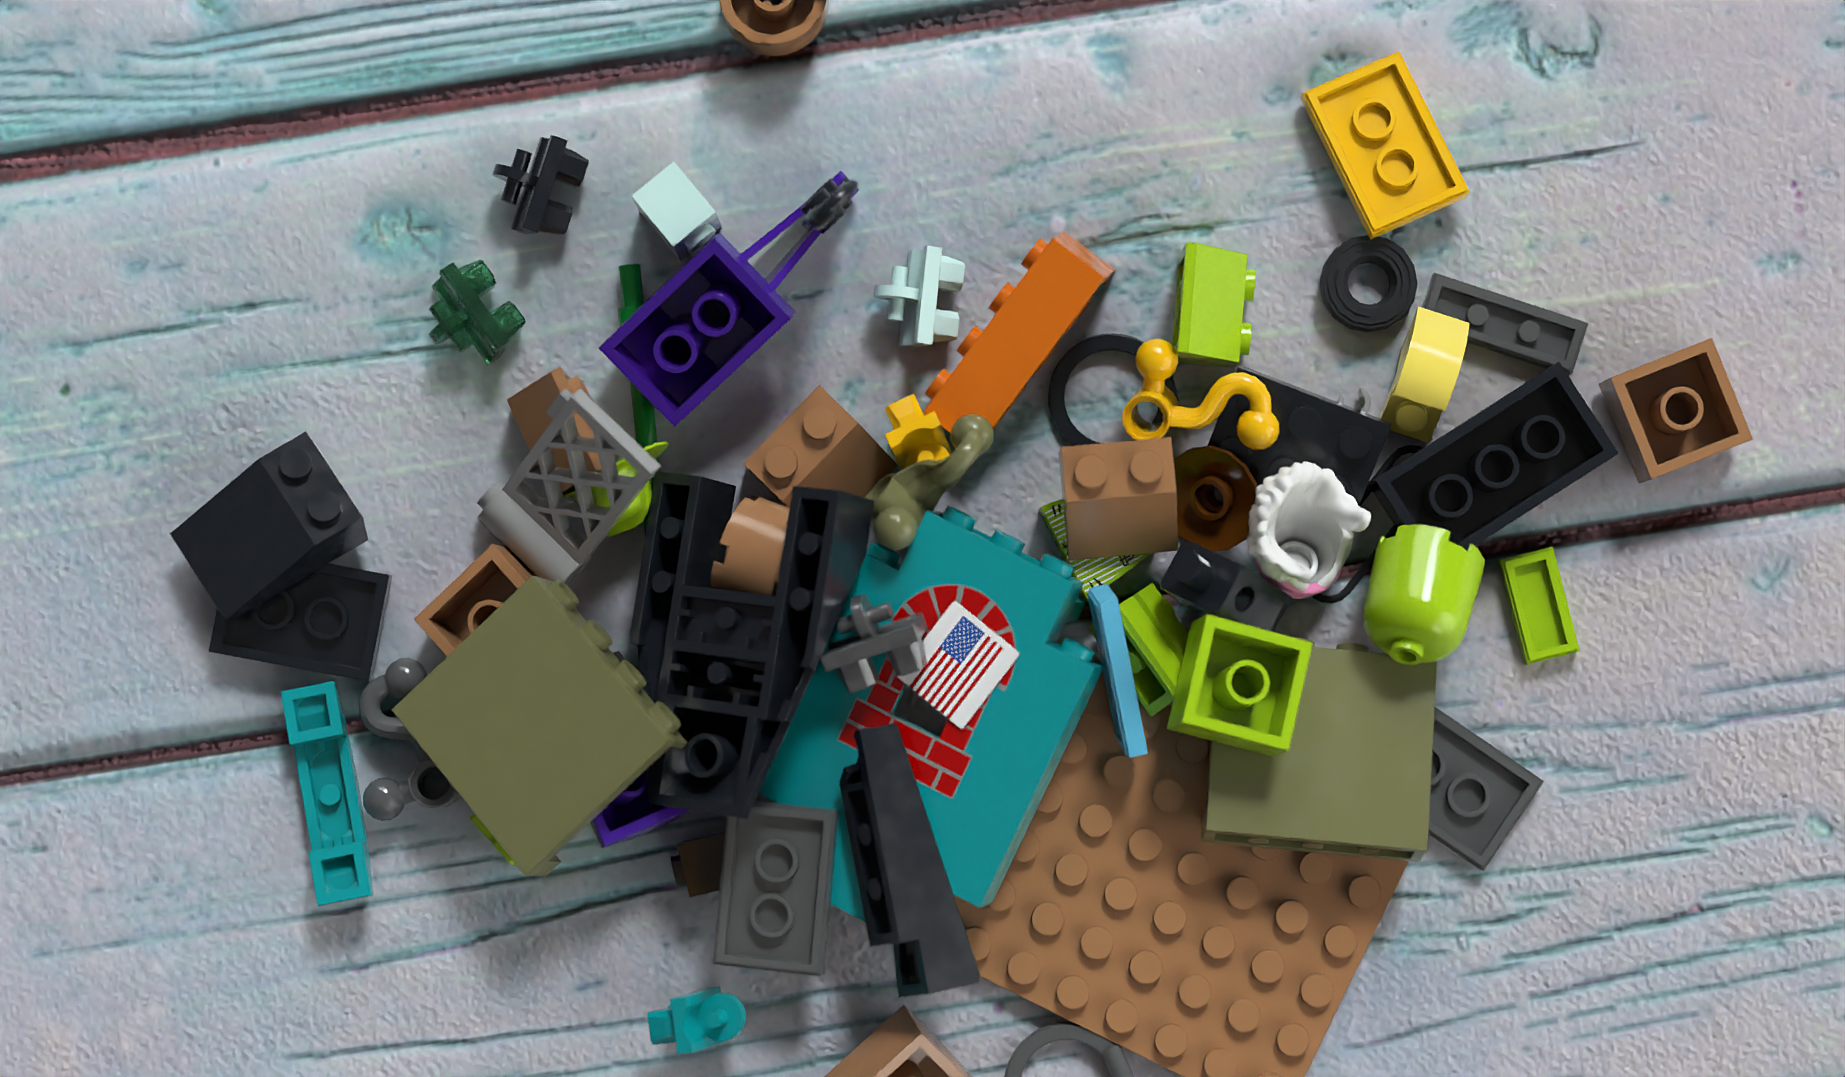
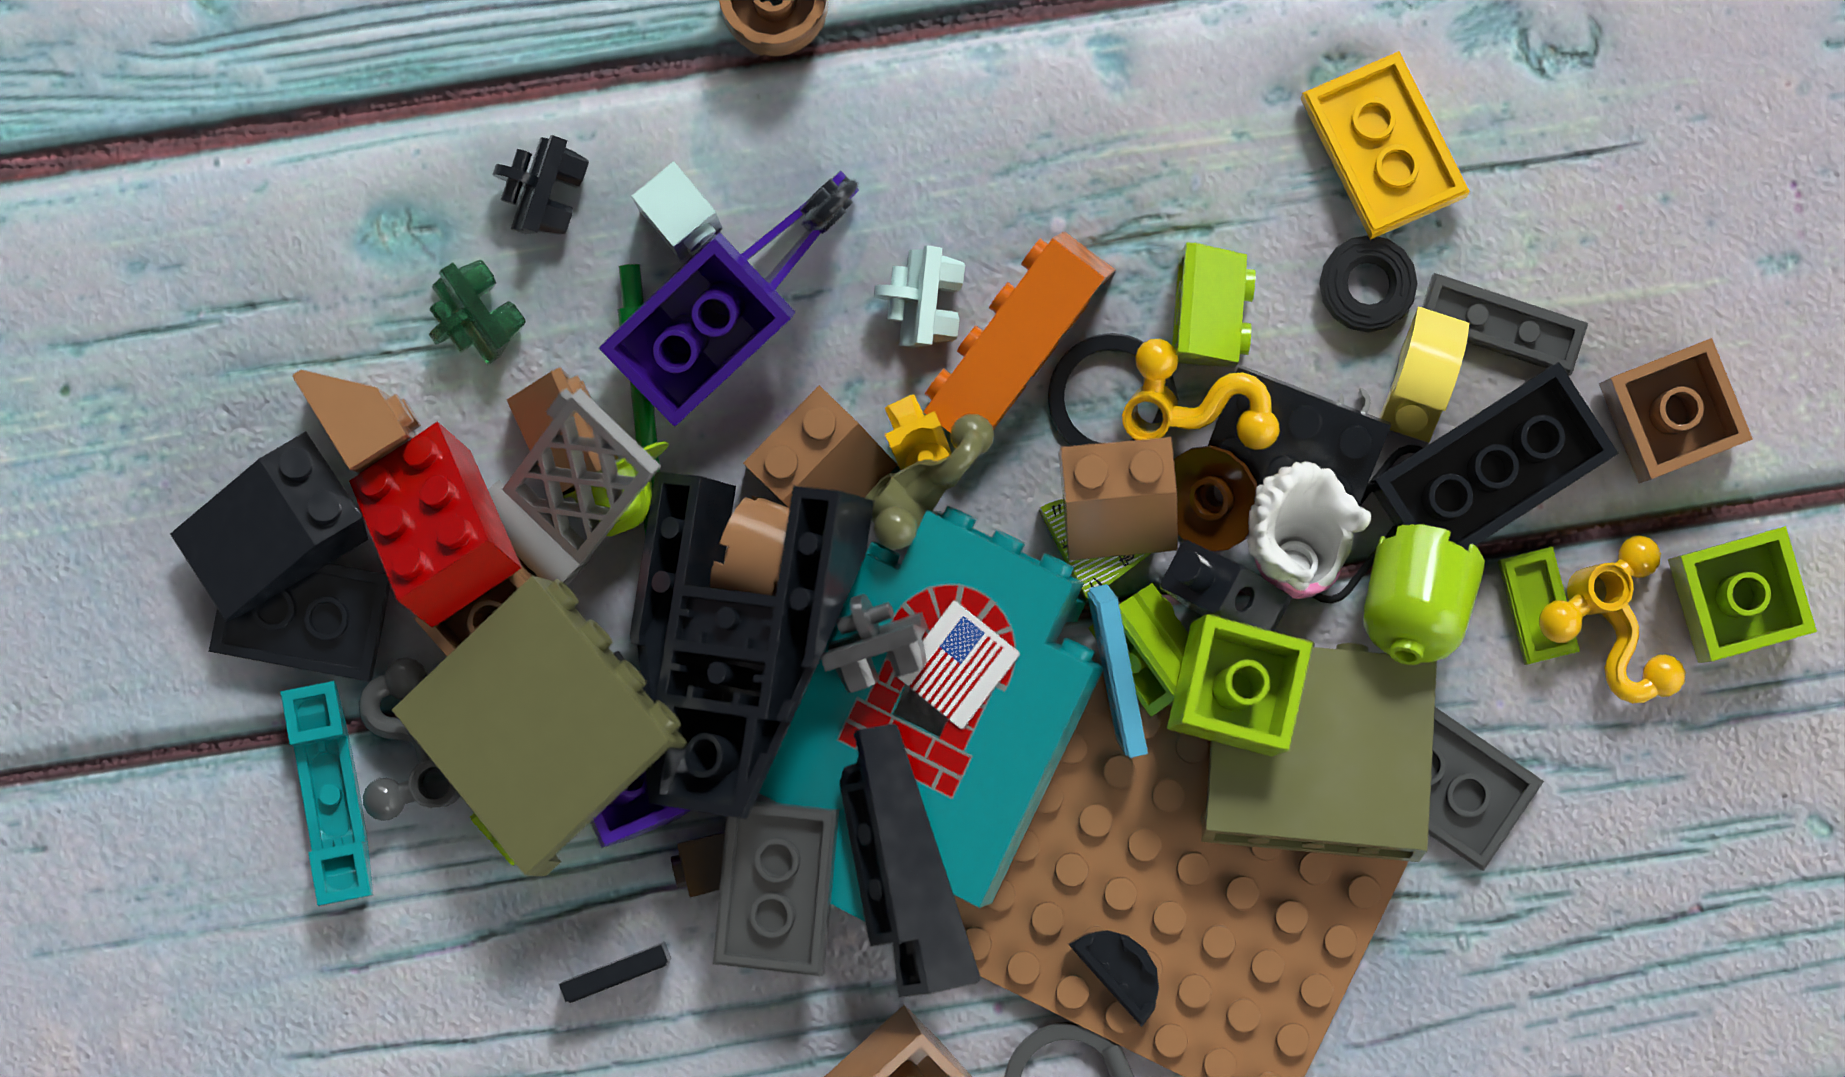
teal hips [647,986,746,1054] -> none
none -> medium nougat slope [292,370,421,474]
none -> red brick [349,421,522,628]
none -> black tile [559,941,672,1004]
none -> black tile [1068,930,1159,1027]
none -> yellow piece [1539,535,1686,704]
none -> lime brick [1668,526,1817,663]

